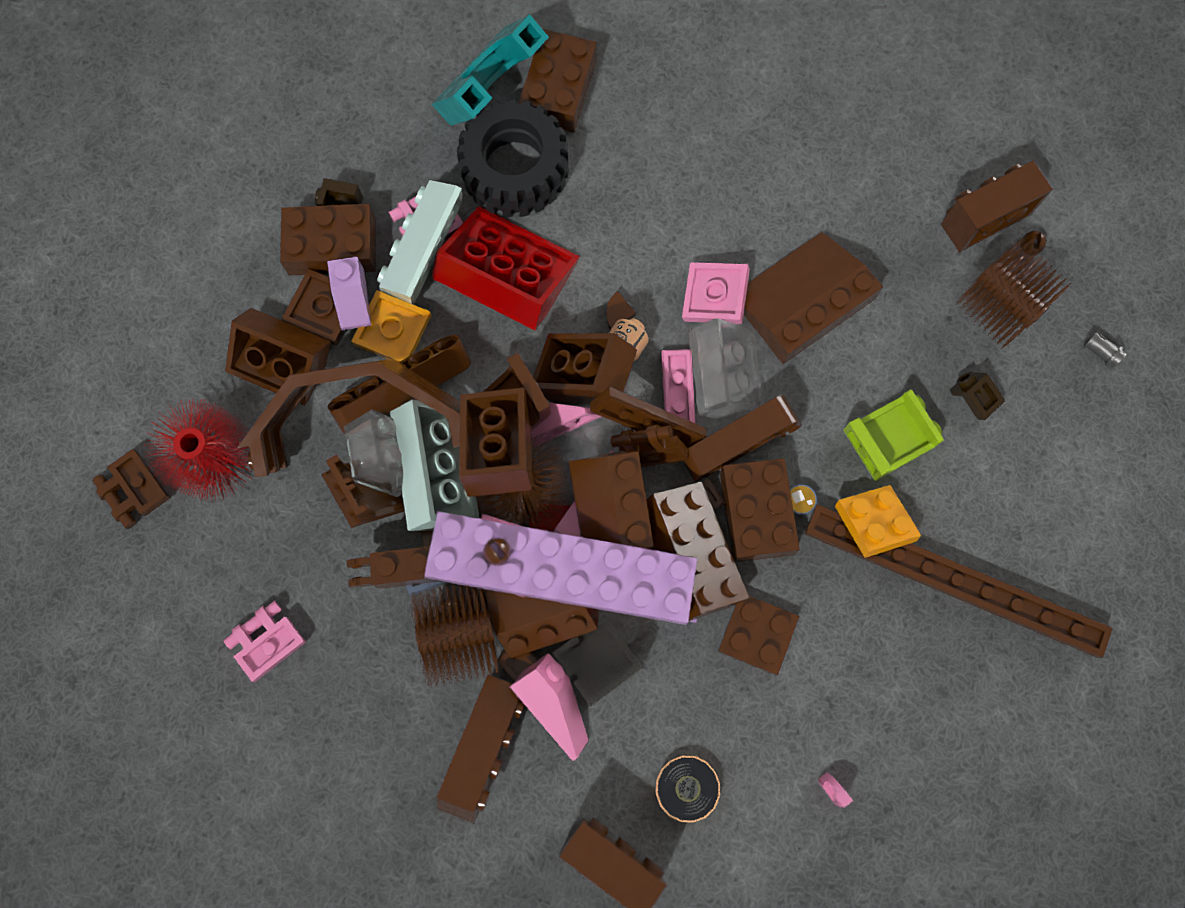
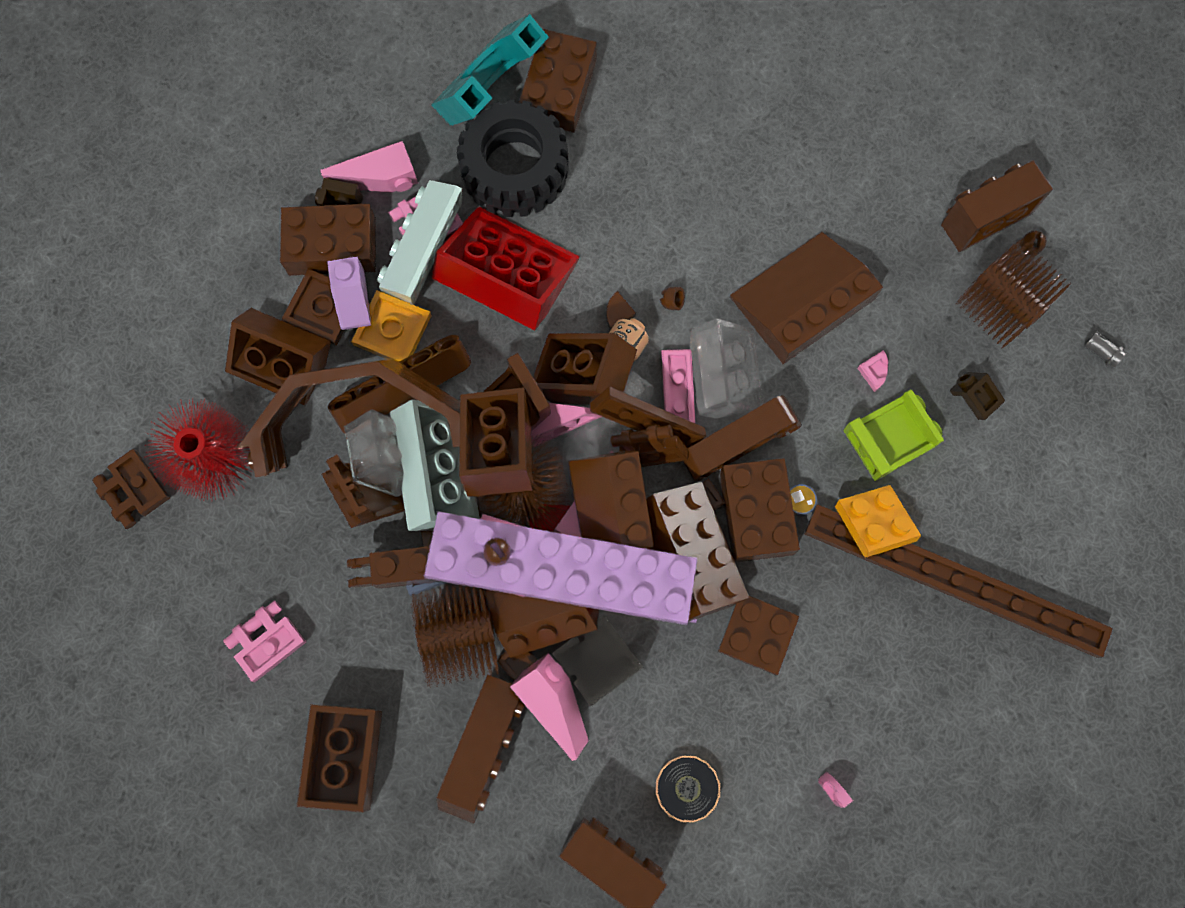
bright pink plate [682,262,750,324] -> none
none -> reddish brown brick [297,705,382,812]
none -> bright pink slope [320,141,418,193]
none -> reddish brown hinge [660,287,685,311]
none -> bright pink tile [857,350,888,392]

